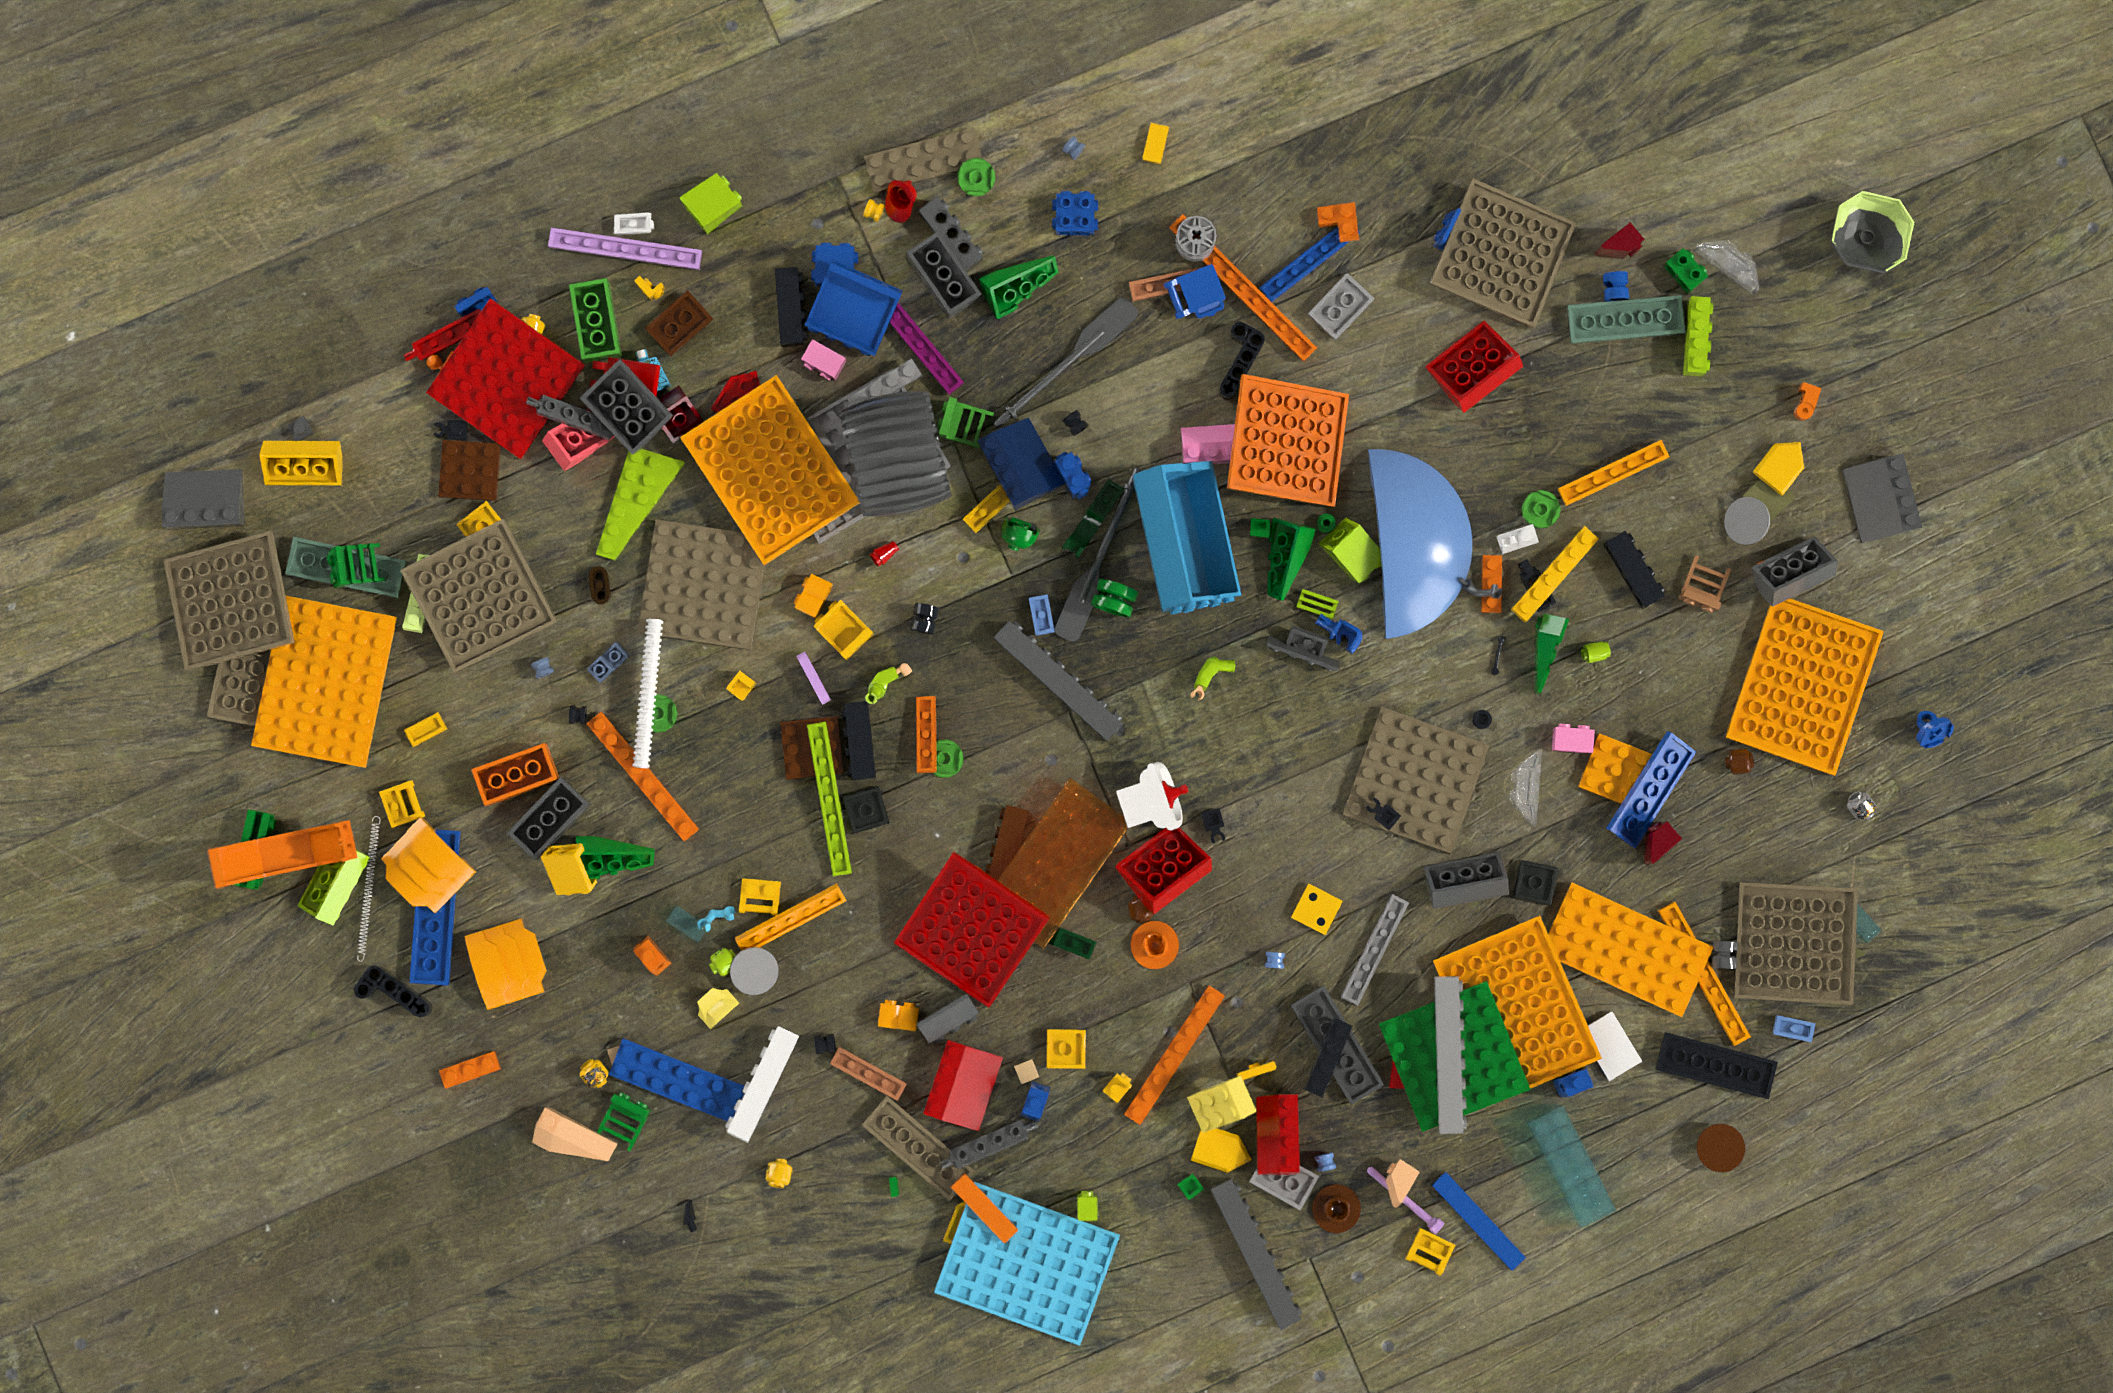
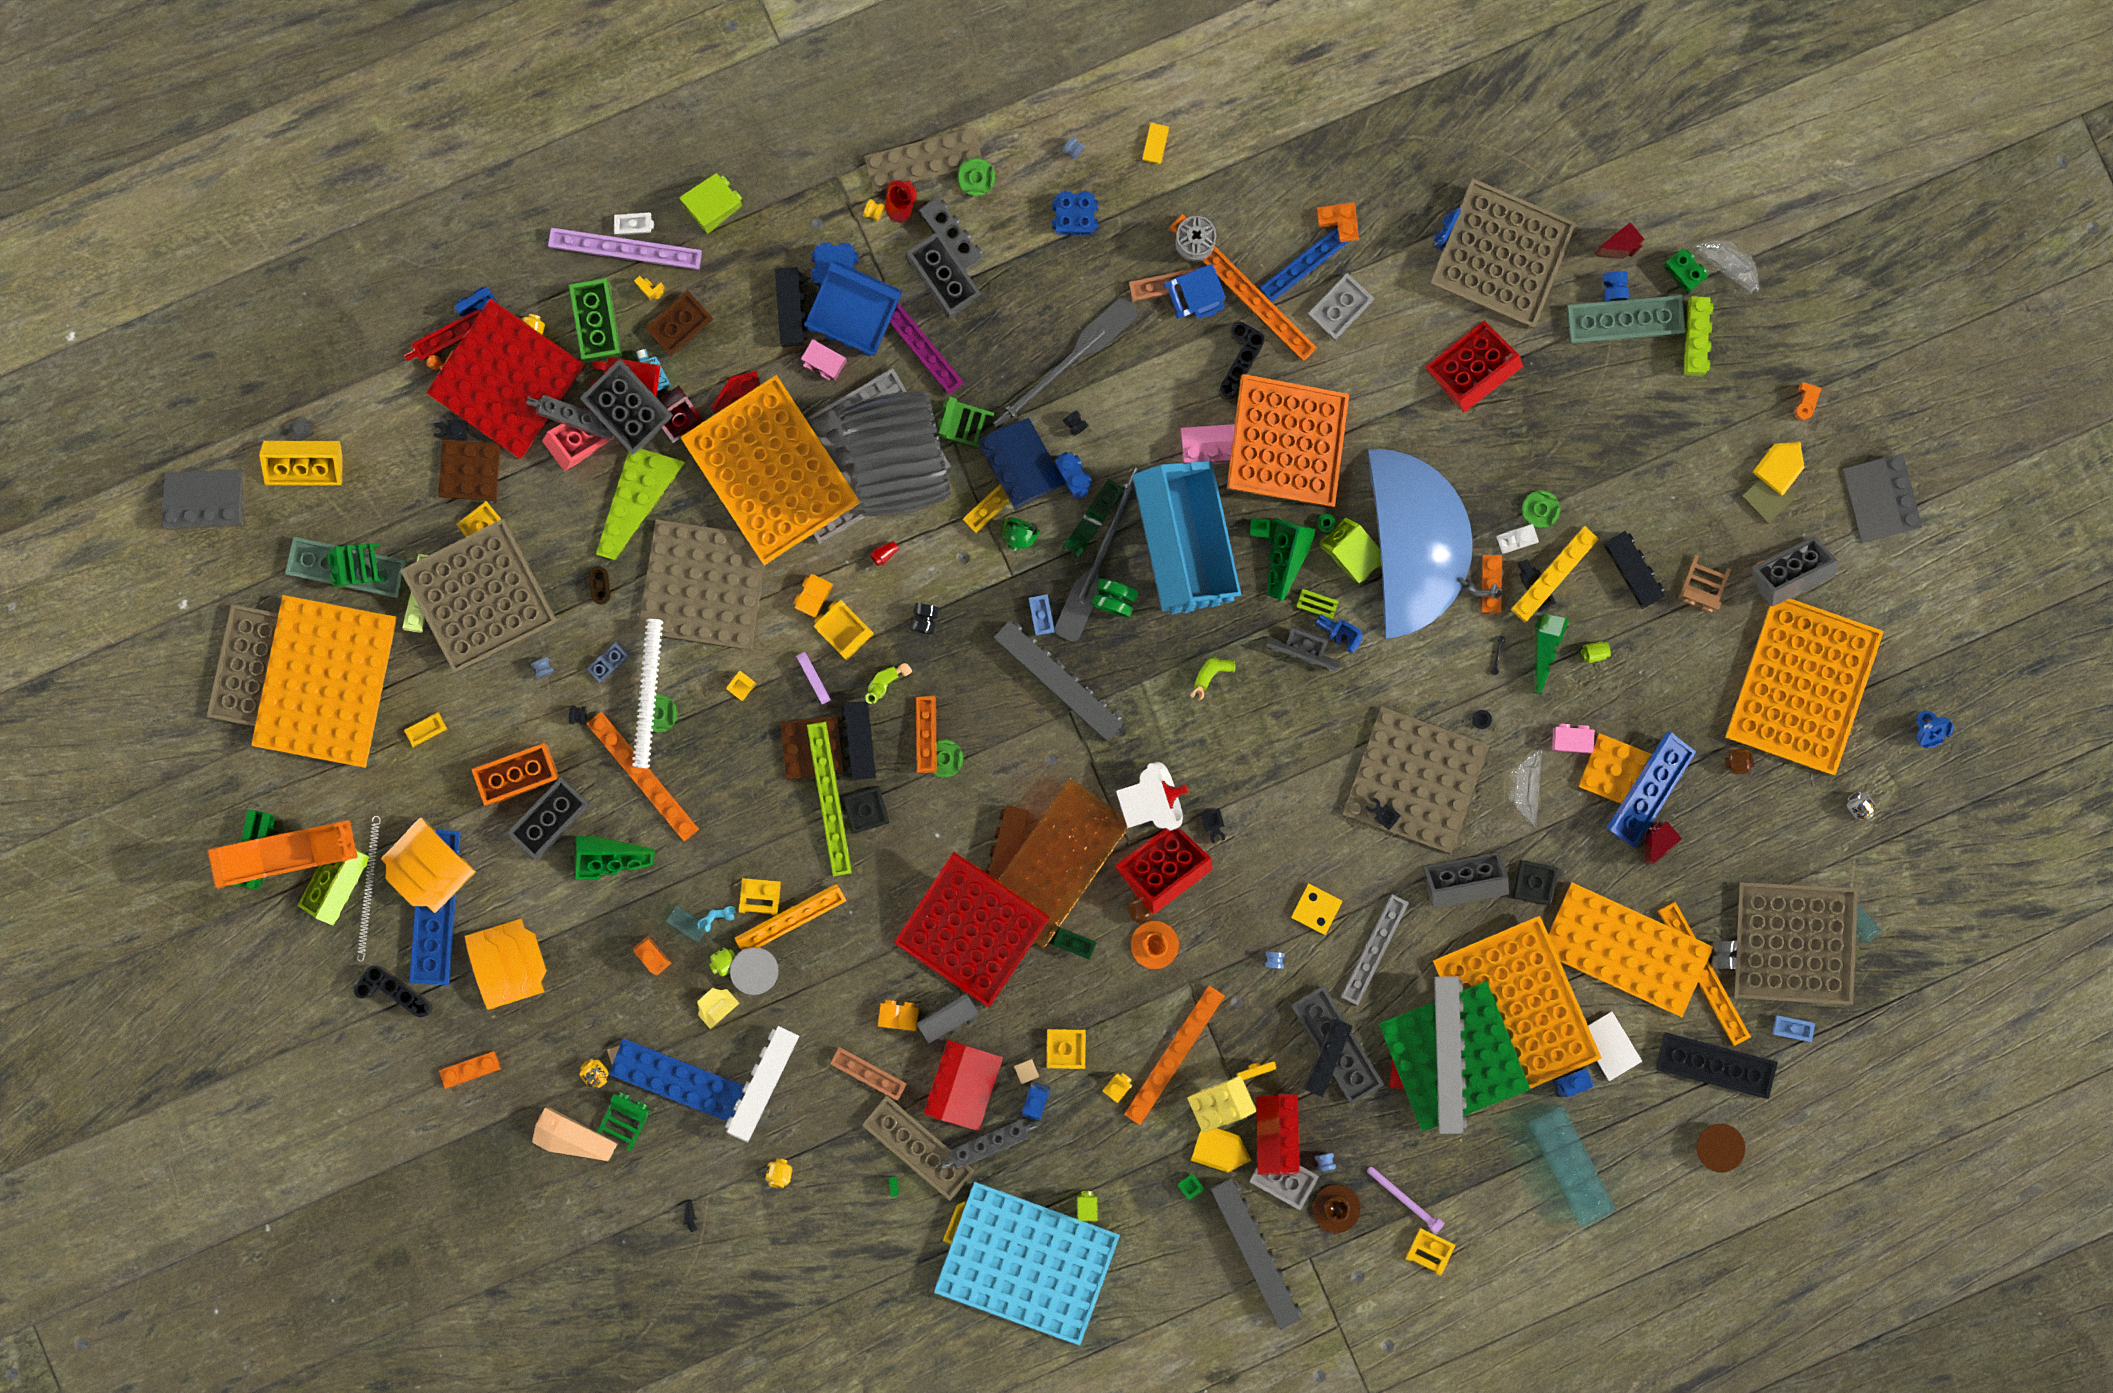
dark tan plate [164,531,295,671] -> none
yellow plate [379,780,425,828] -> none
yellow panel [541,843,597,896] -> none
black wheel [814,1034,836,1055] -> none
light grey plate [847,359,922,405] -> none
orange tile [951,1173,1018,1244] -> none
green wedge [979,255,1059,319] -> none
light nougat slope [1385,1159,1419,1208] -> none
blue tile [1432,1172,1526,1271] -> none
light orange plate [1557,440,1670,506] -> none
light grey piece [1724,497,1770,545] -> none
dark grey rock [1831,191,1914,274] -> none

